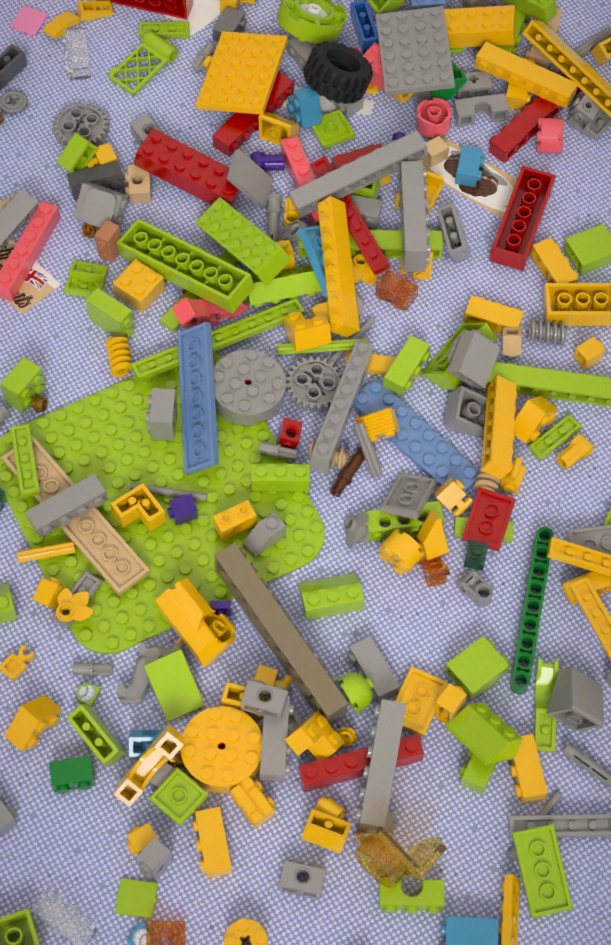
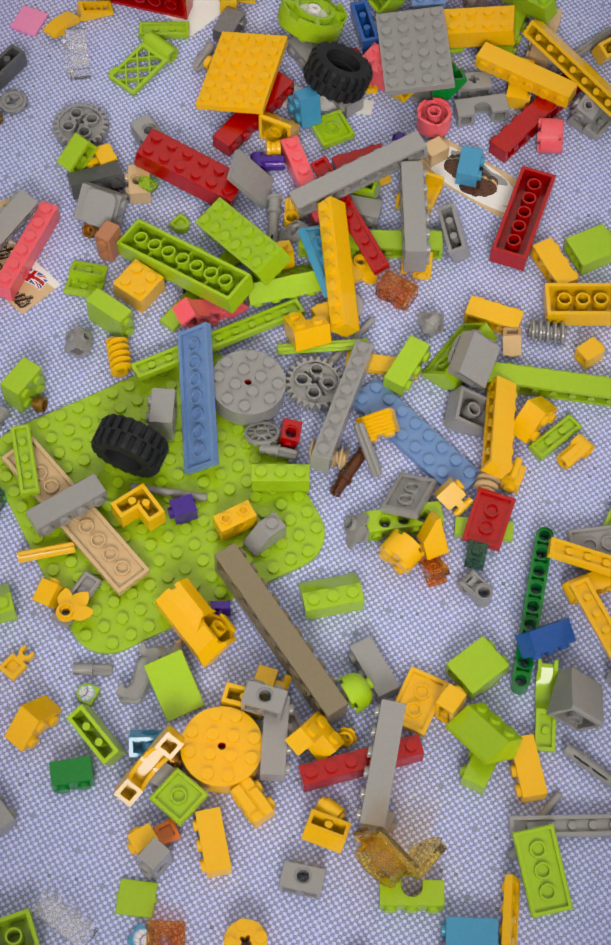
none -> light grey brick [64,326,92,358]
none -> black tyre [91,414,169,478]
none -> clear neon green piece [138,176,159,194]
none -> orange plate [153,819,181,846]
none -> lime tile [168,213,190,234]
none -> light grey wheel [244,421,280,447]
none -> yellow wheel [266,139,281,155]
none -> light grey rock [417,310,444,338]
none -> blue brick [515,618,576,660]

